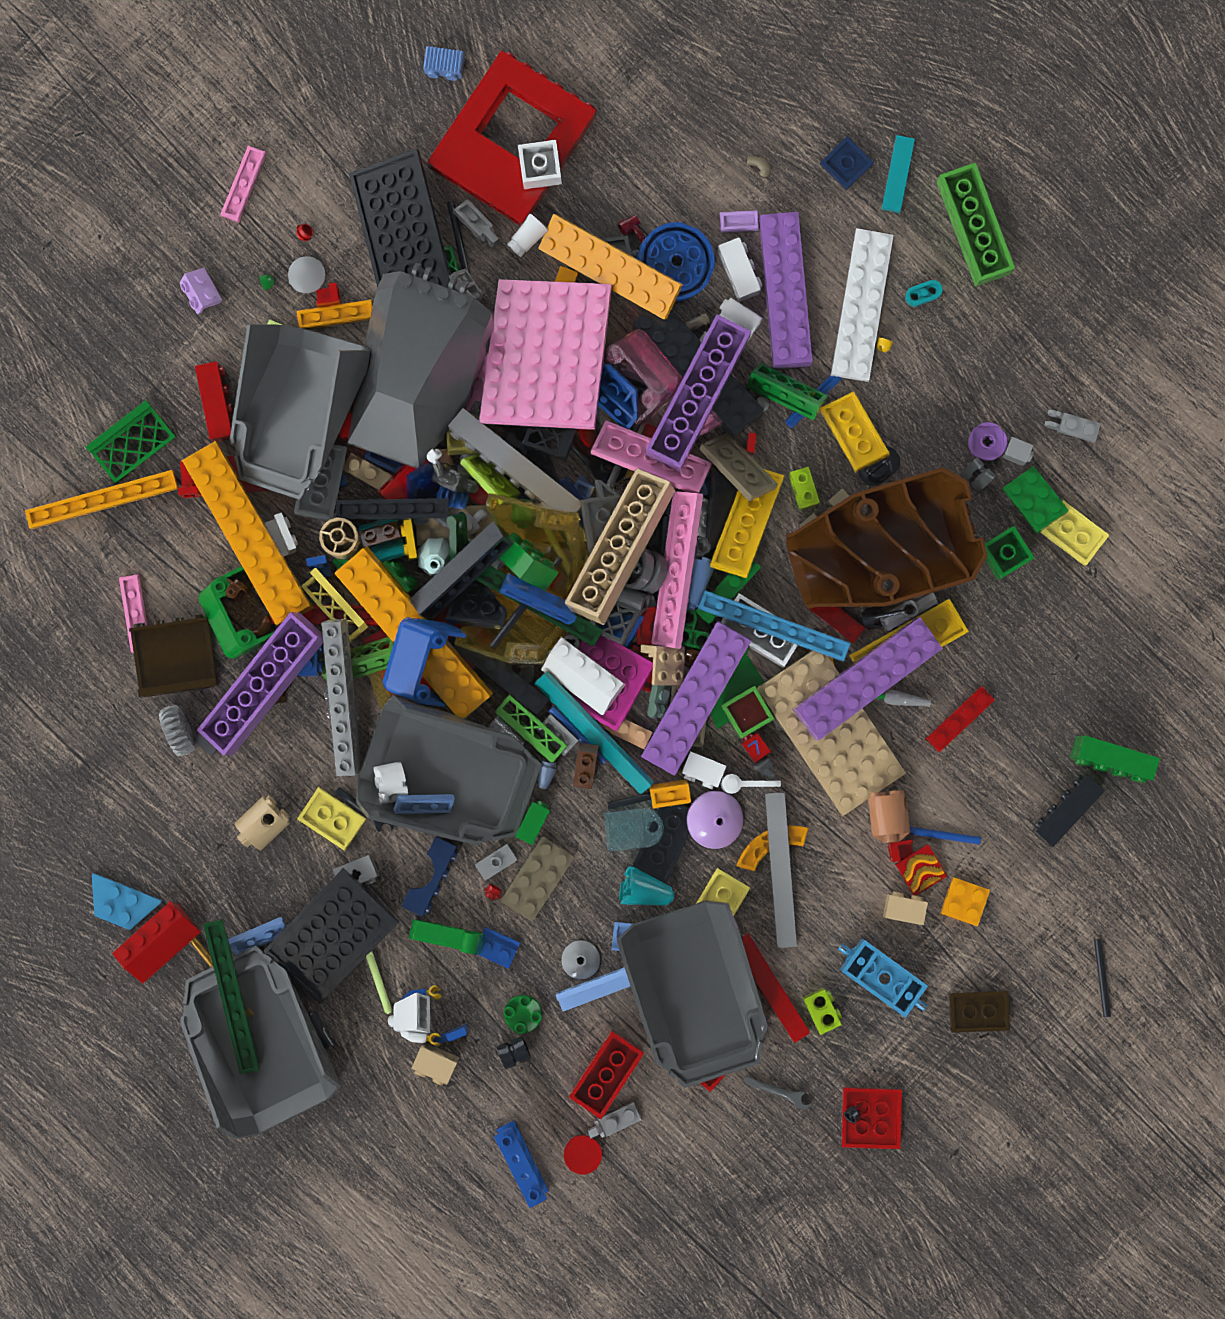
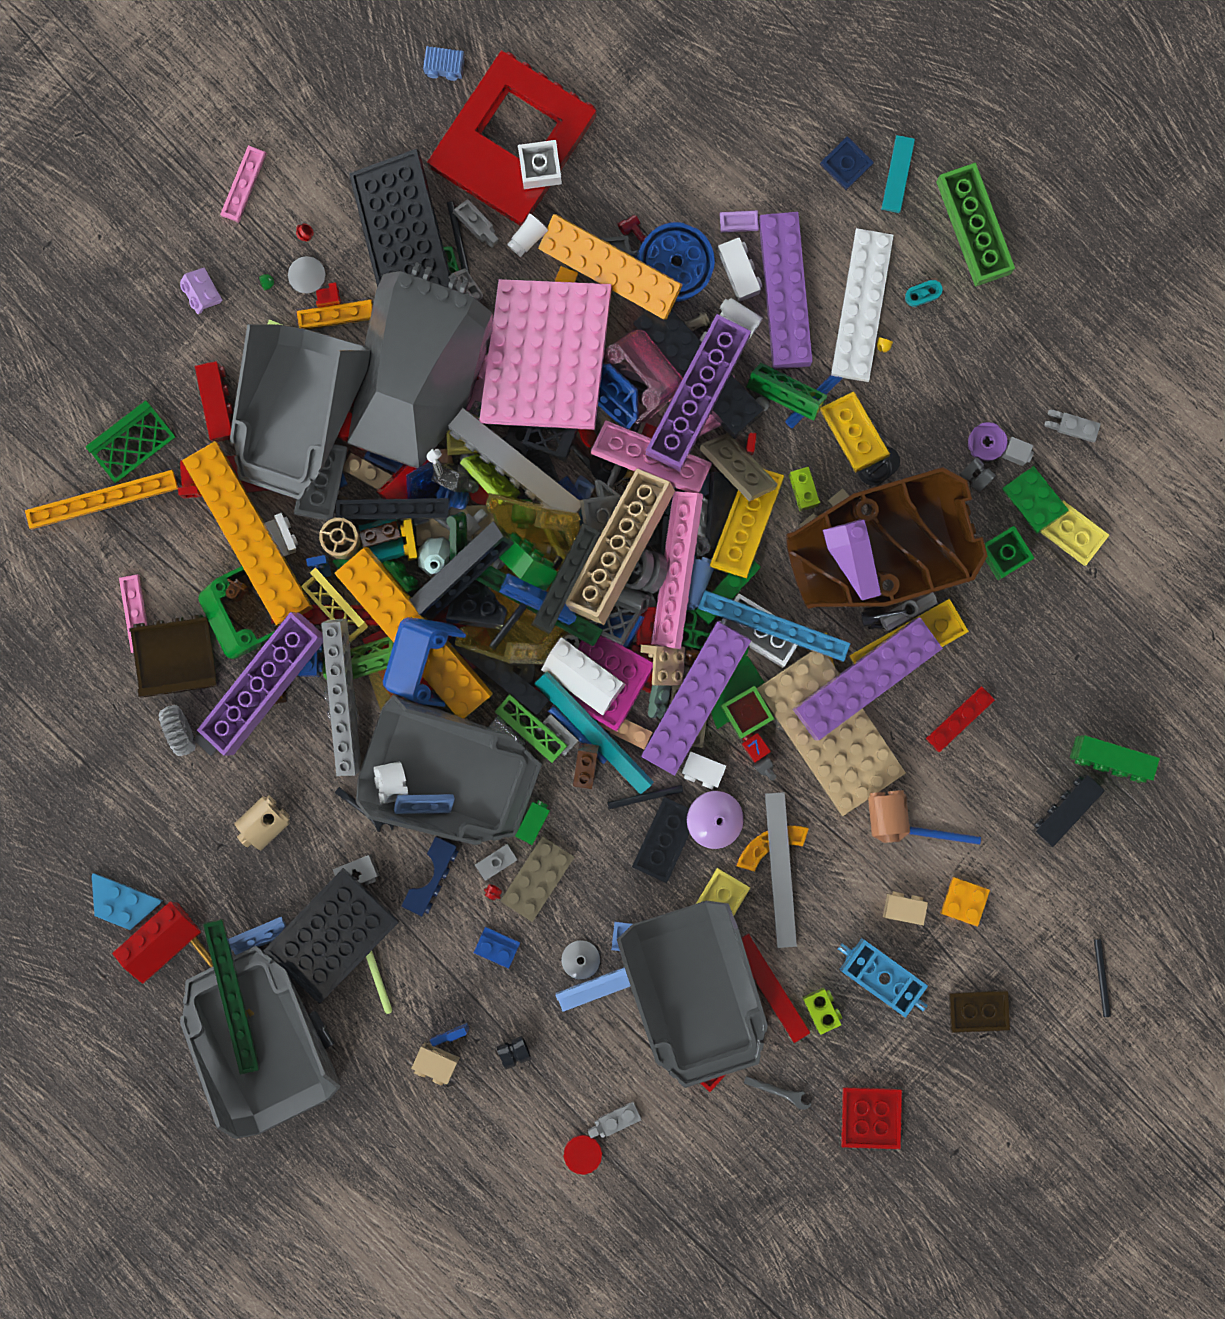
reddish brown arm [251,615,273,638] -> none
light yellow tile [297,787,367,851] -> none
white torso [388,985,441,1046] -> none
green beam [409,919,485,955] -> none
blue fence [494,1120,549,1208] -> none
green dish [503,995,542,1034] -> none
sand blue cone [538,759,557,789] -> none
red brick [569,1029,644,1119] -> none
clear light blue tile [604,809,664,852] -> none
teal cone [619,866,675,906] -> none
light orange panel [649,779,691,808] -> none
white piece [720,774,781,794] -> none
dark tan arm [746,155,771,177] -> none
red plate [809,607,865,644] -> none
black hinge [844,1106,861,1124] -> none
light grey piece [876,690,931,707] -> none
red panel [887,839,913,862] -> none
slope [895,844,947,896] -> none
none -> pearl dark grey plate [532,523,600,634]
none -> medium lavender wedge [823,519,881,600]

